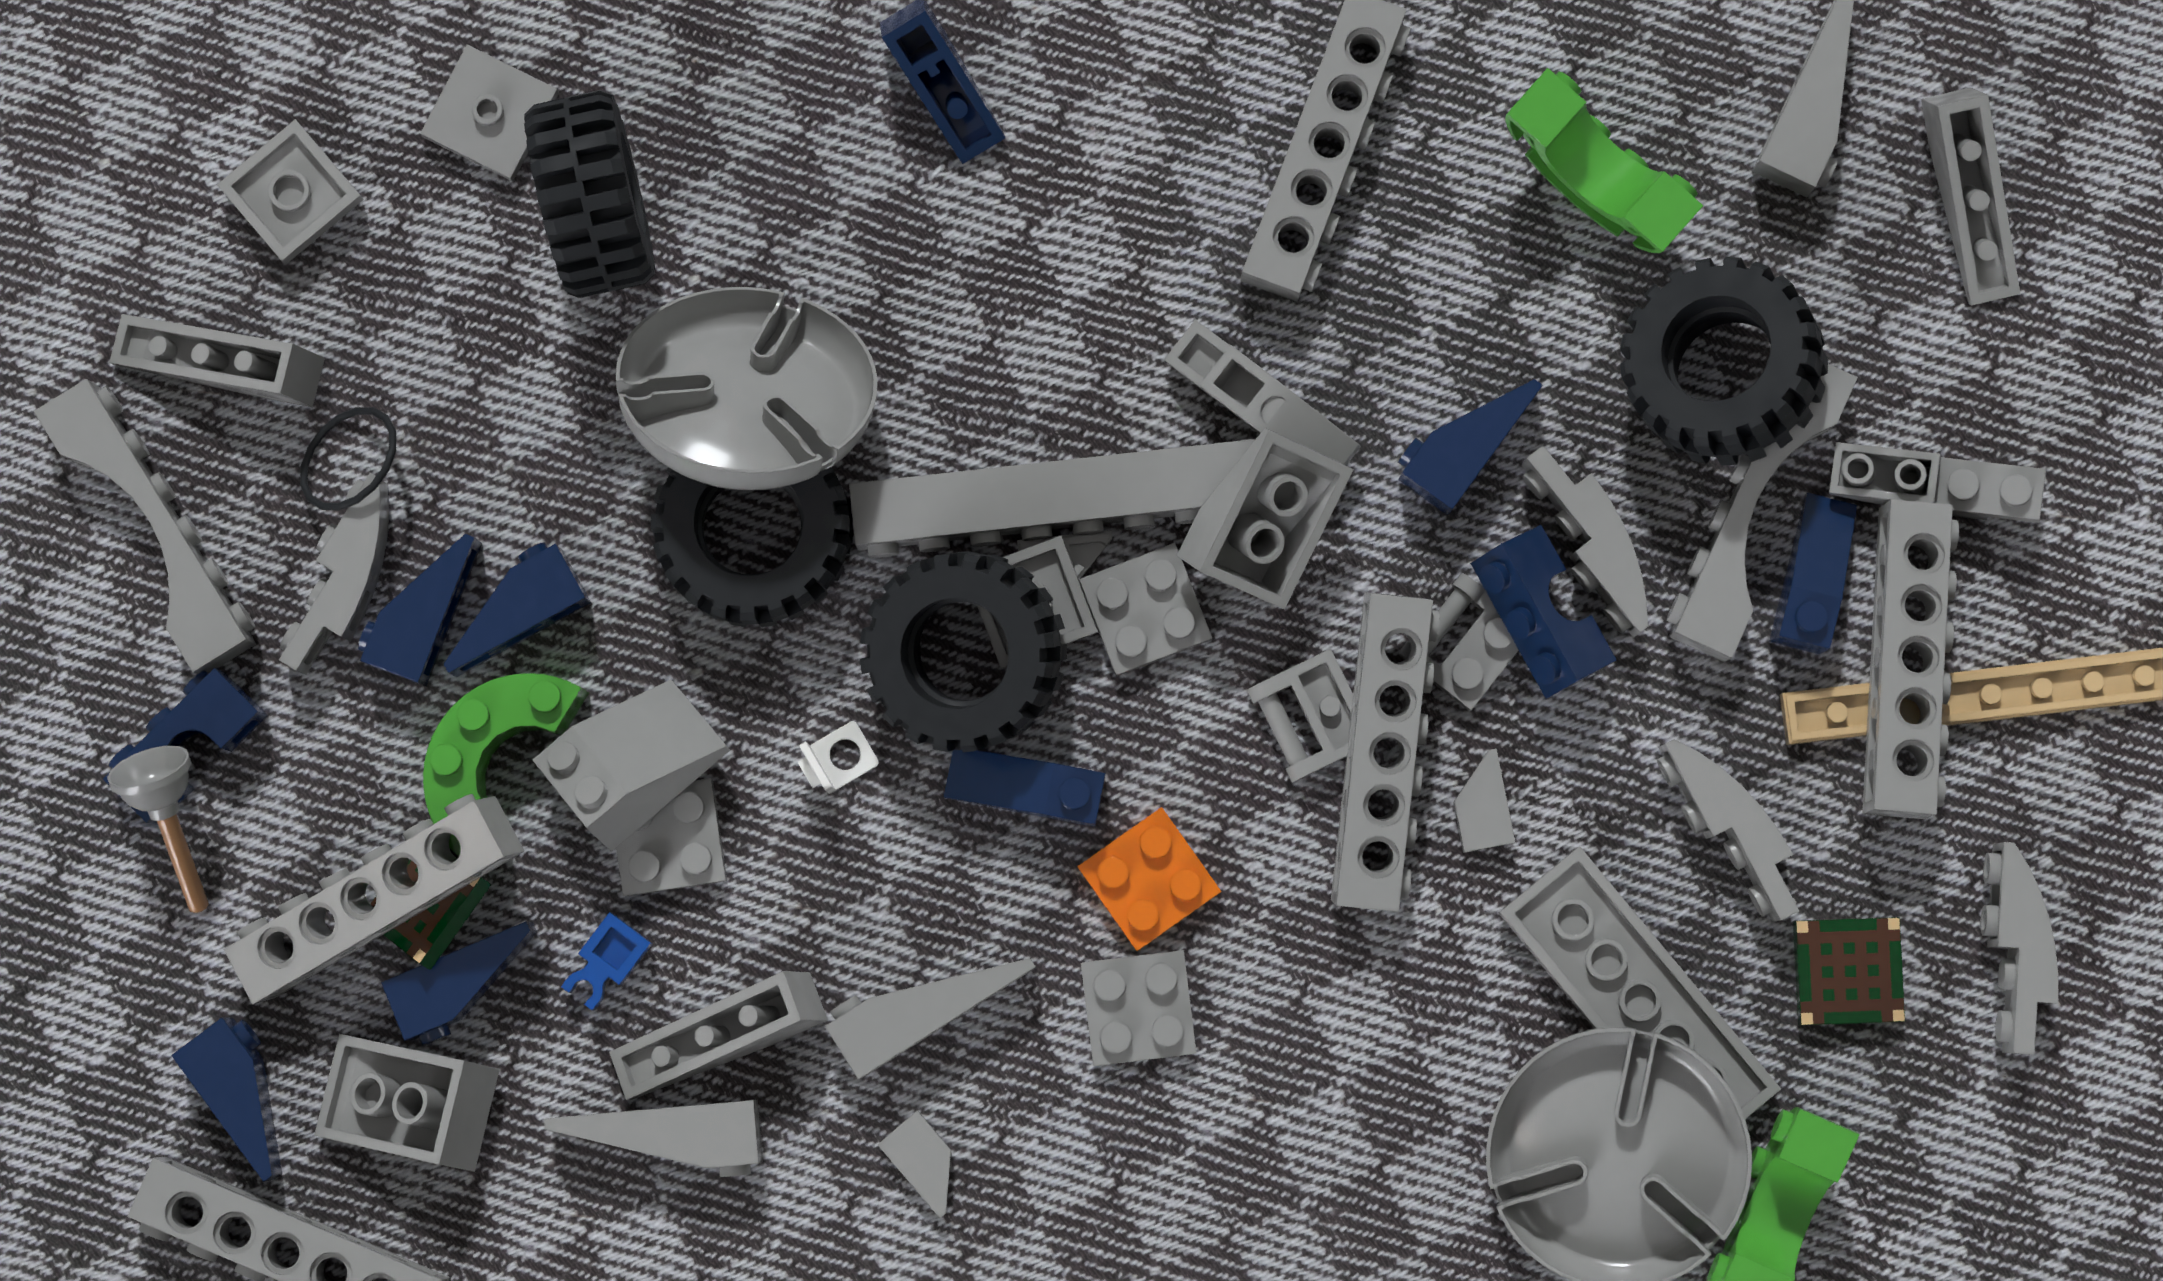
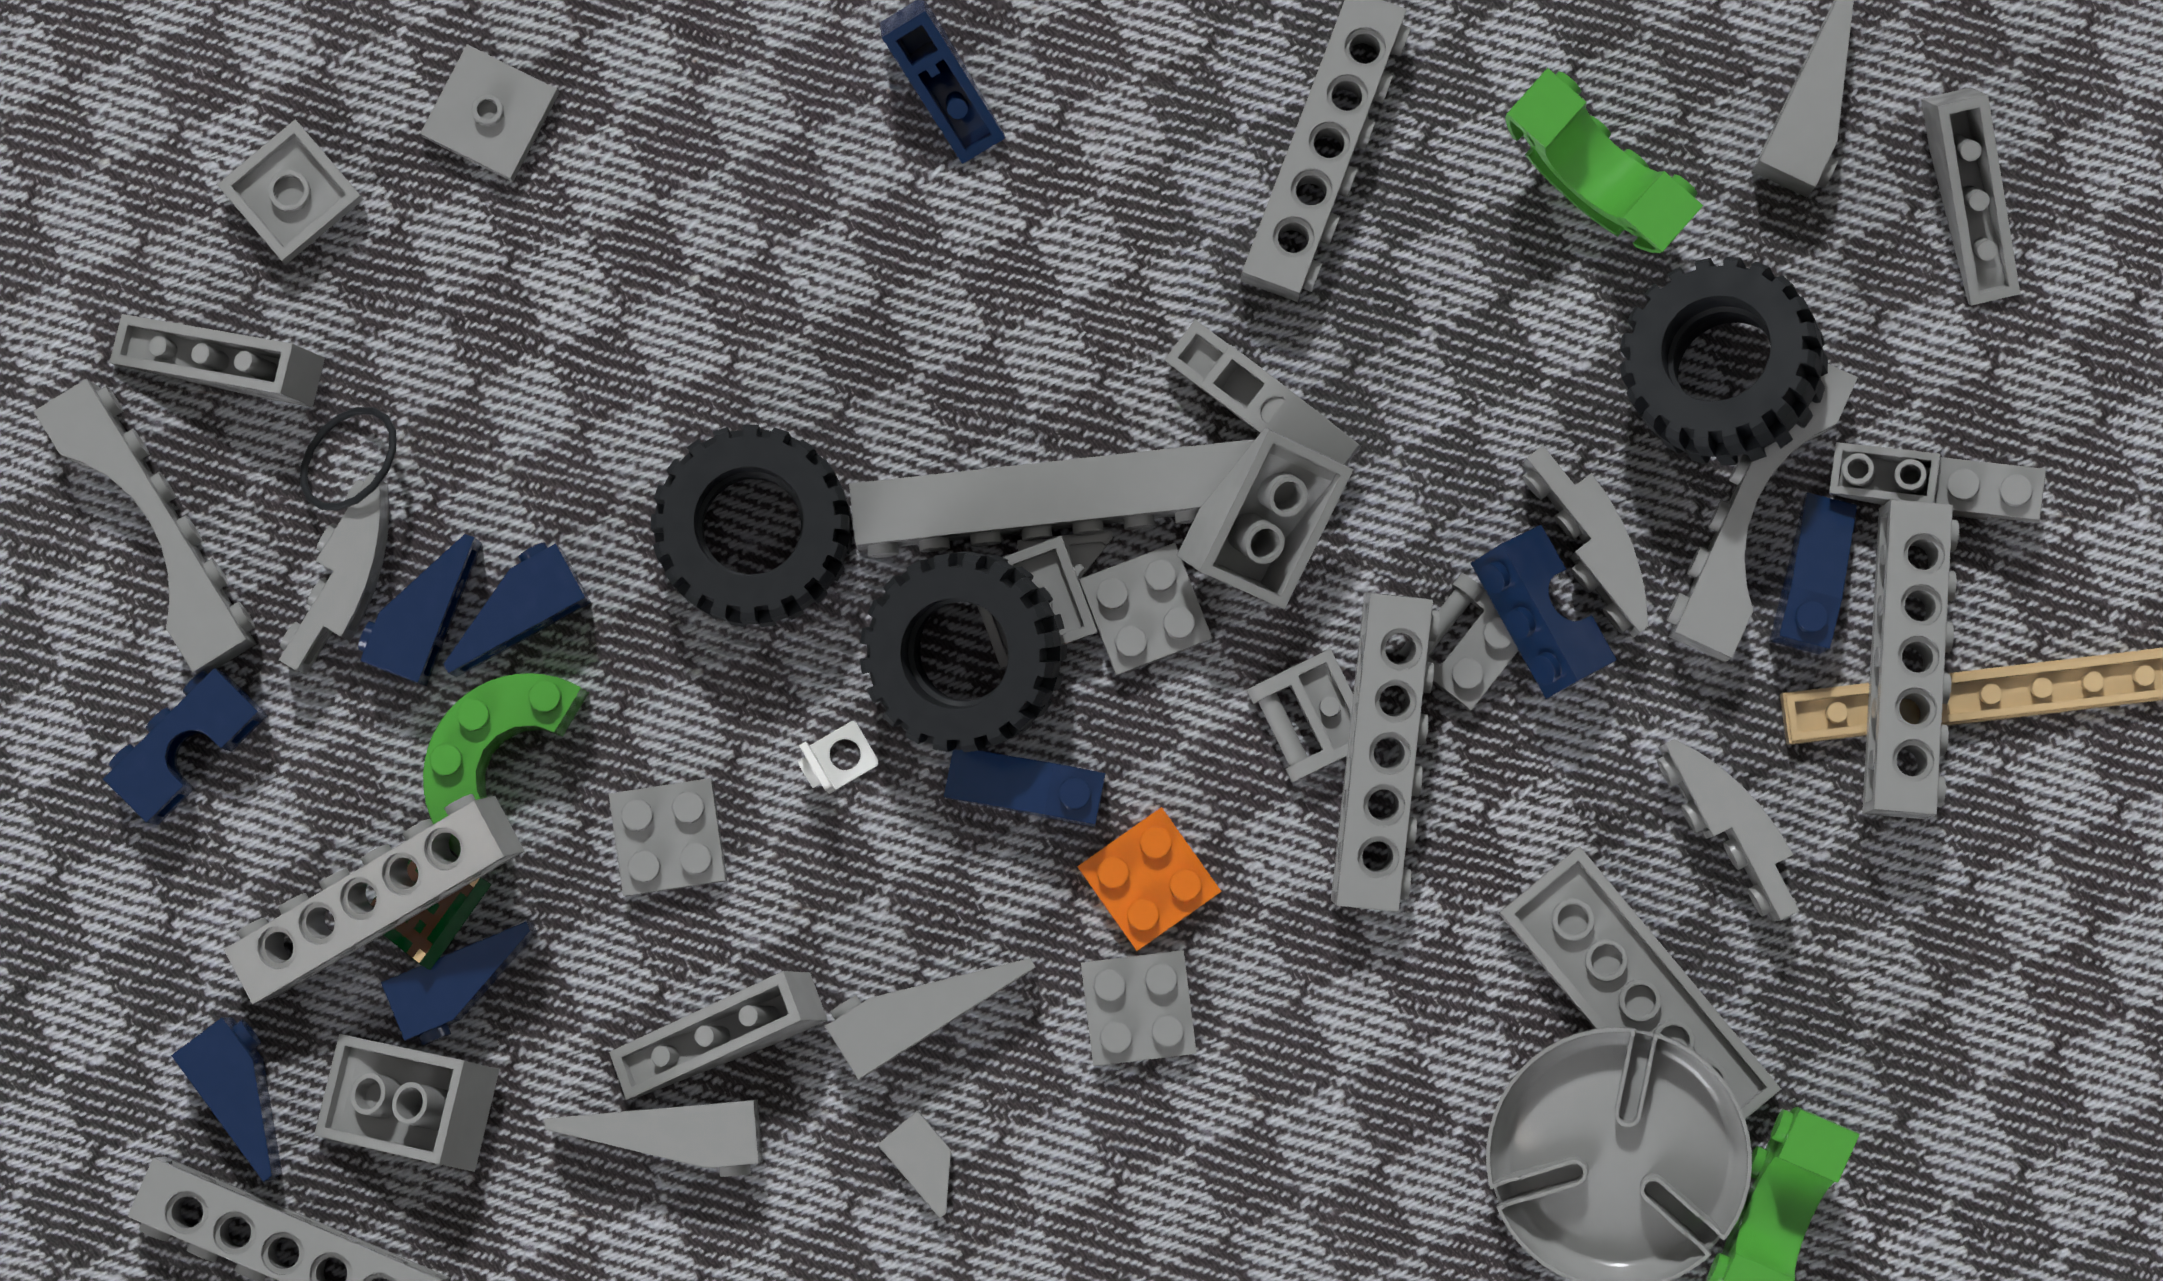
light grey piece [107,746,209,913] -> none
black tyre [524,90,655,298] -> none
light grey slope [533,680,730,852] -> none
blue plate [561,912,653,1011] -> none
light grey piece [616,287,878,490] -> none
dark blue slope [1398,379,1543,515] -> none
light grey tile [1453,749,1516,853] -> none
tile [1793,917,1905,1025] -> none
light grey slope [1980,842,2058,1055] -> none

